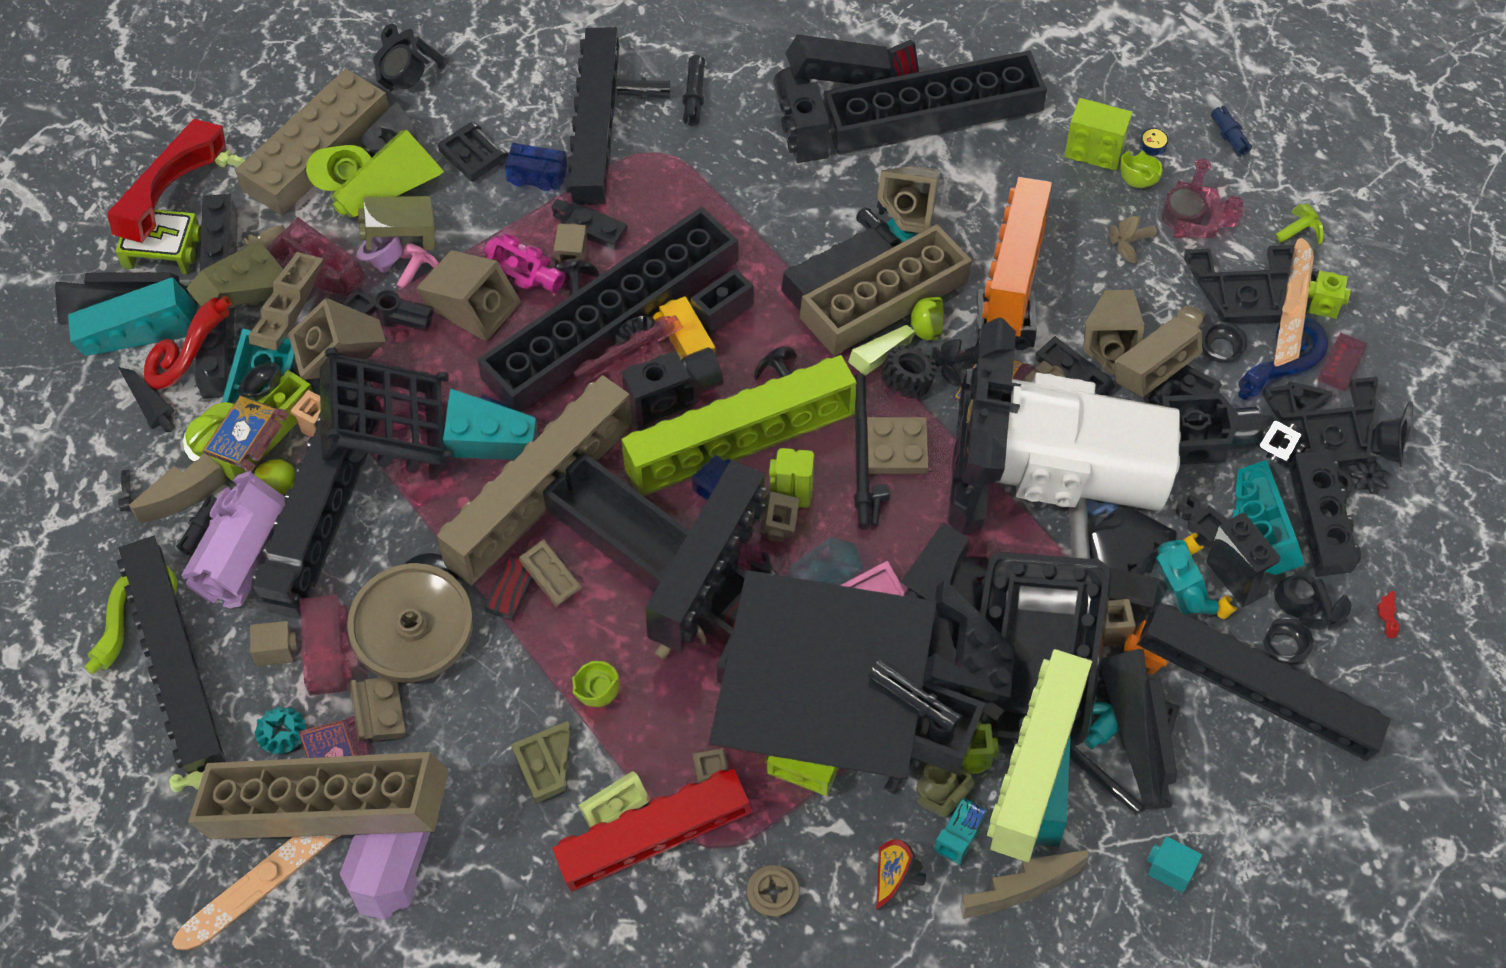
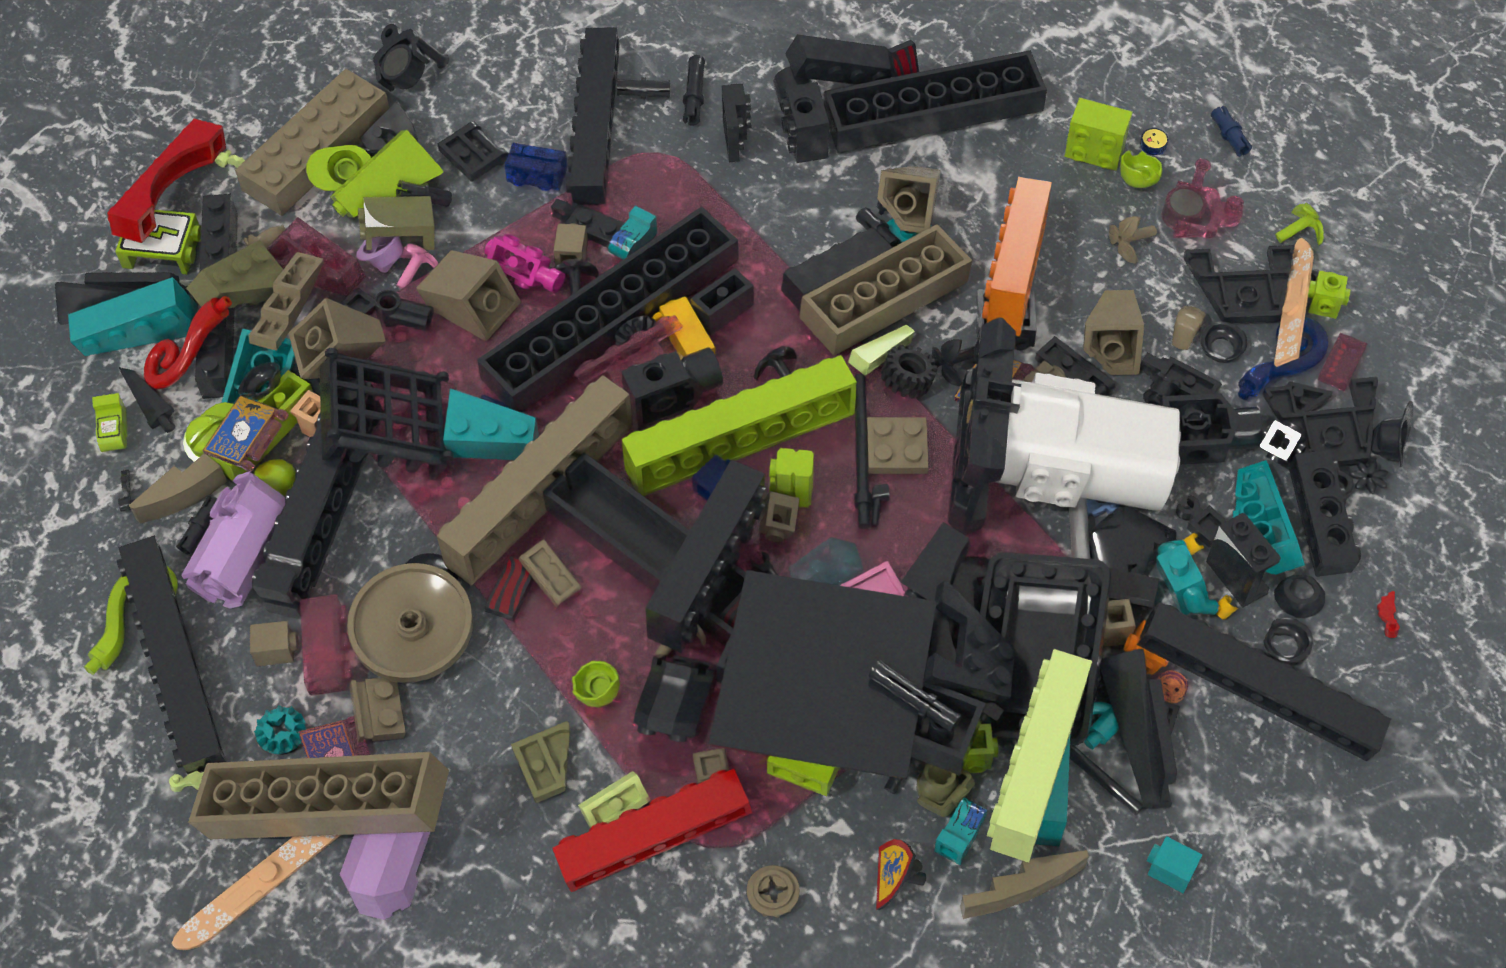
lime hair [911,297,944,341] -> none
dark tan brick [1115,317,1202,397] -> none
black plant [1299,579,1352,631] -> none
none -> lime leg [92,393,128,452]
none -> black axle [396,180,452,207]
none -> teal leg [608,206,657,260]
none -> black brick [633,654,717,742]
none -> black plate [722,83,752,163]
none -> tile [1157,670,1188,704]

